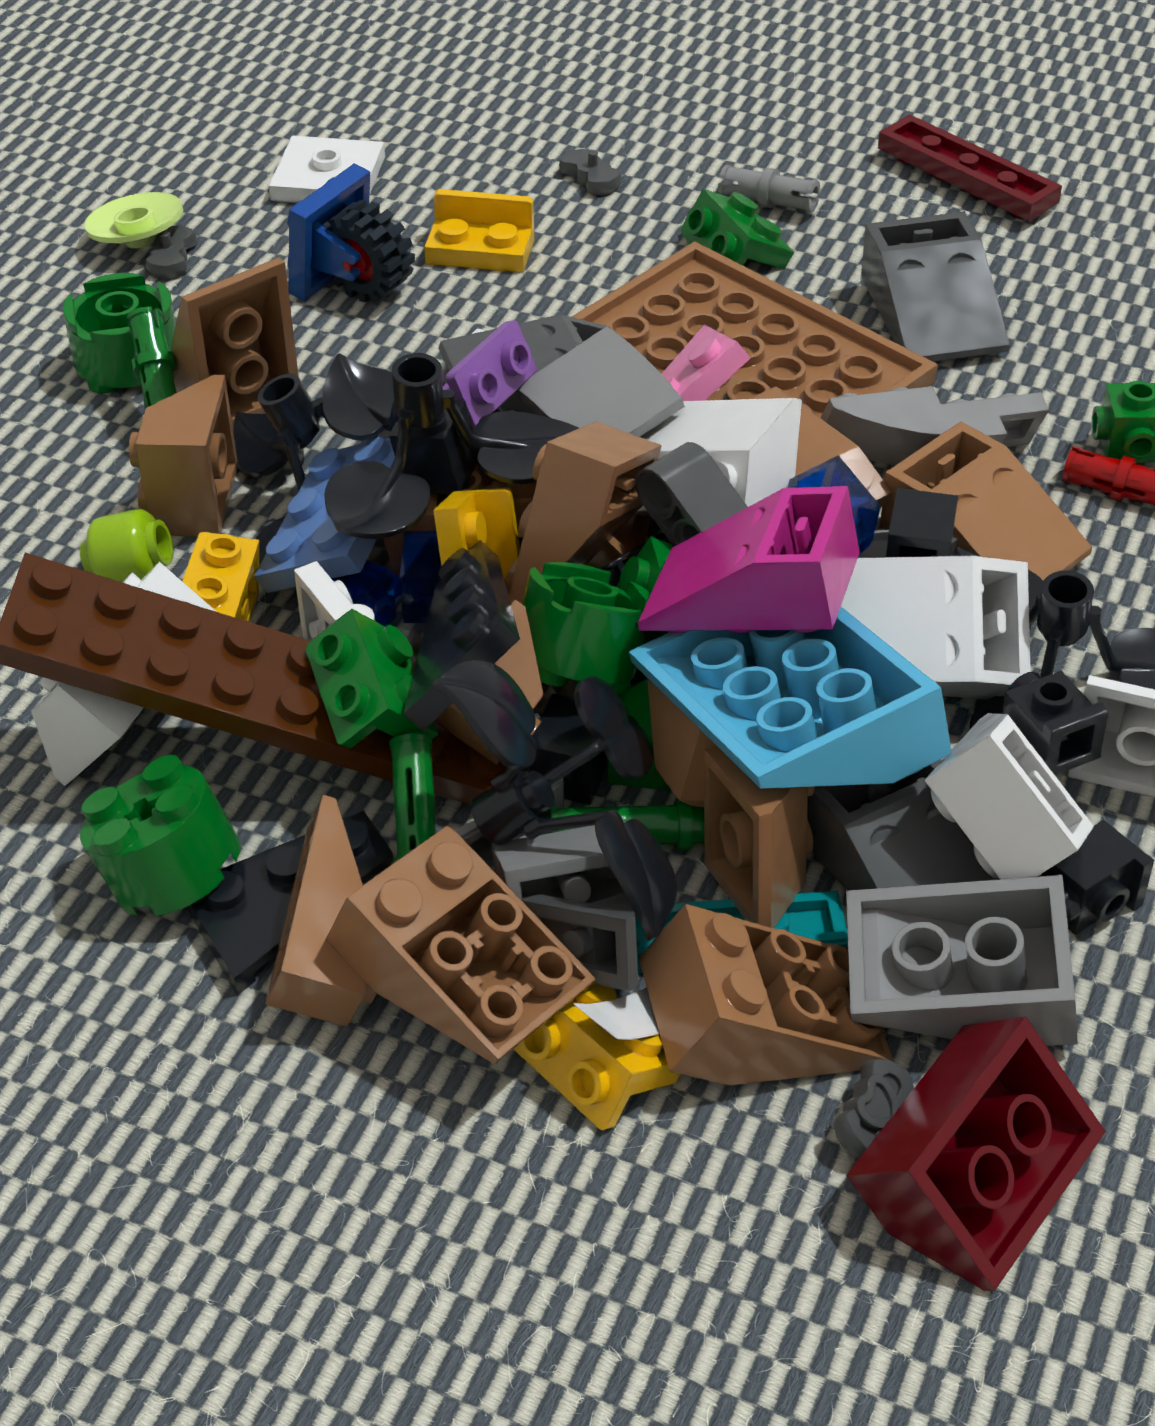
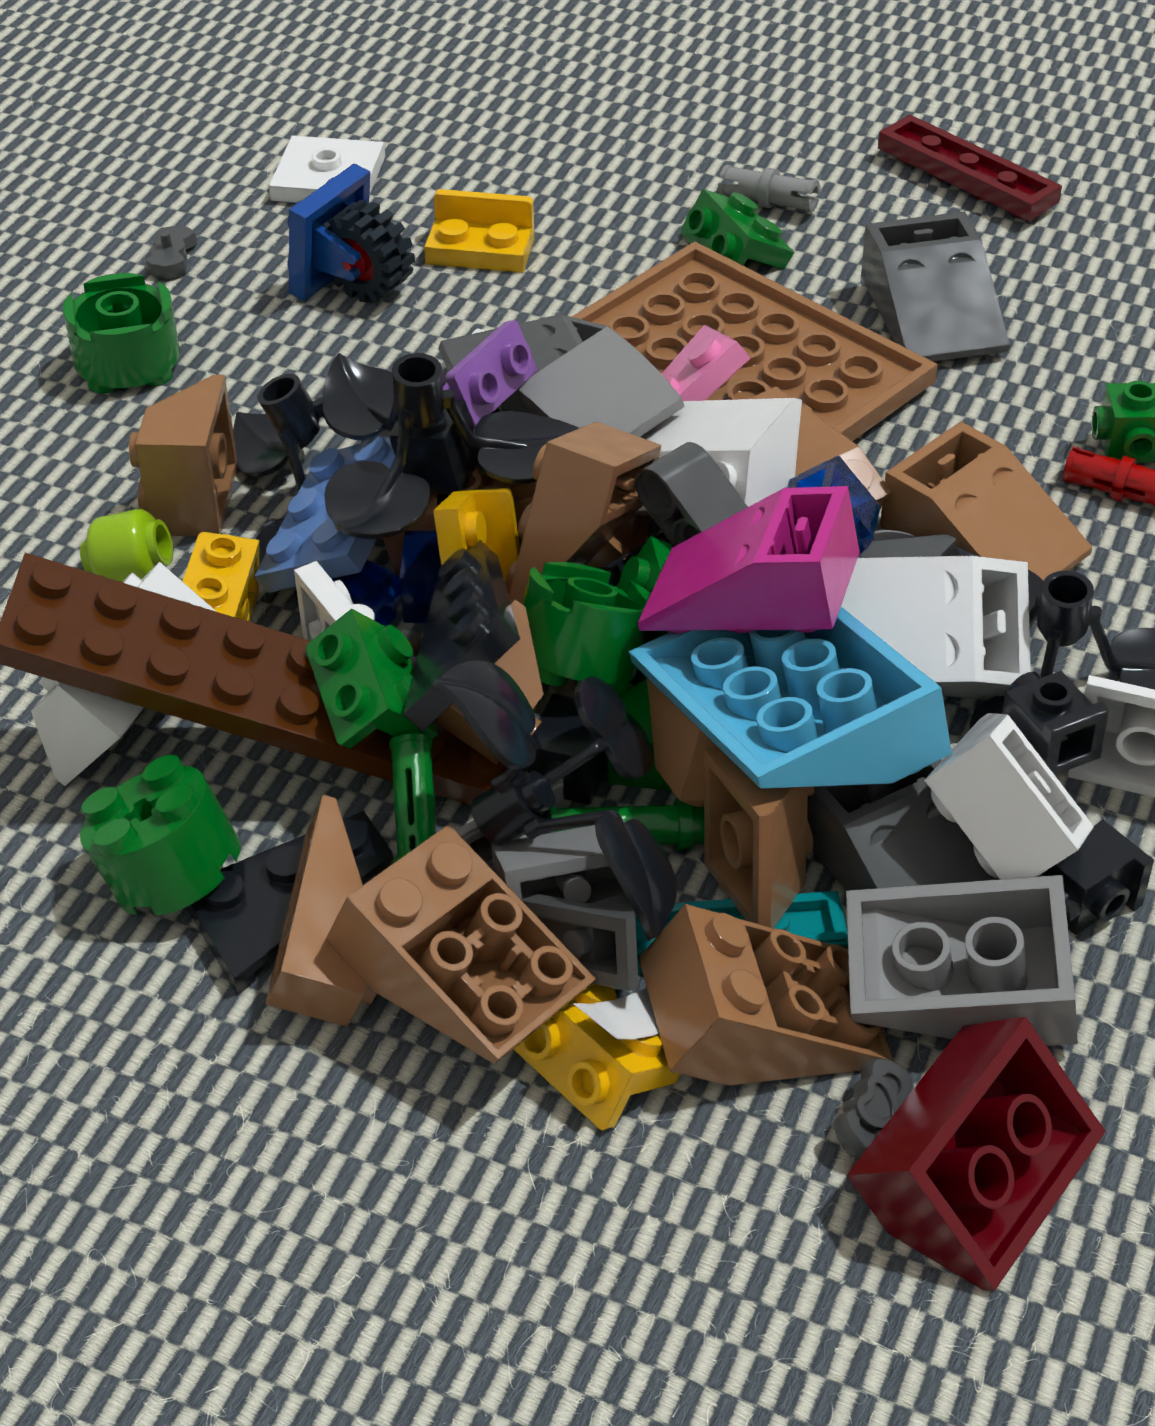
yellowish green dish [84,192,183,248] -> none
green pin [127,307,177,410] -> none
medium nougat slope [171,257,299,429] -> none
dark grey piece [559,149,622,196] -> none
light grey slope [821,386,1049,465] -> none
black brick [886,488,958,557] -> none

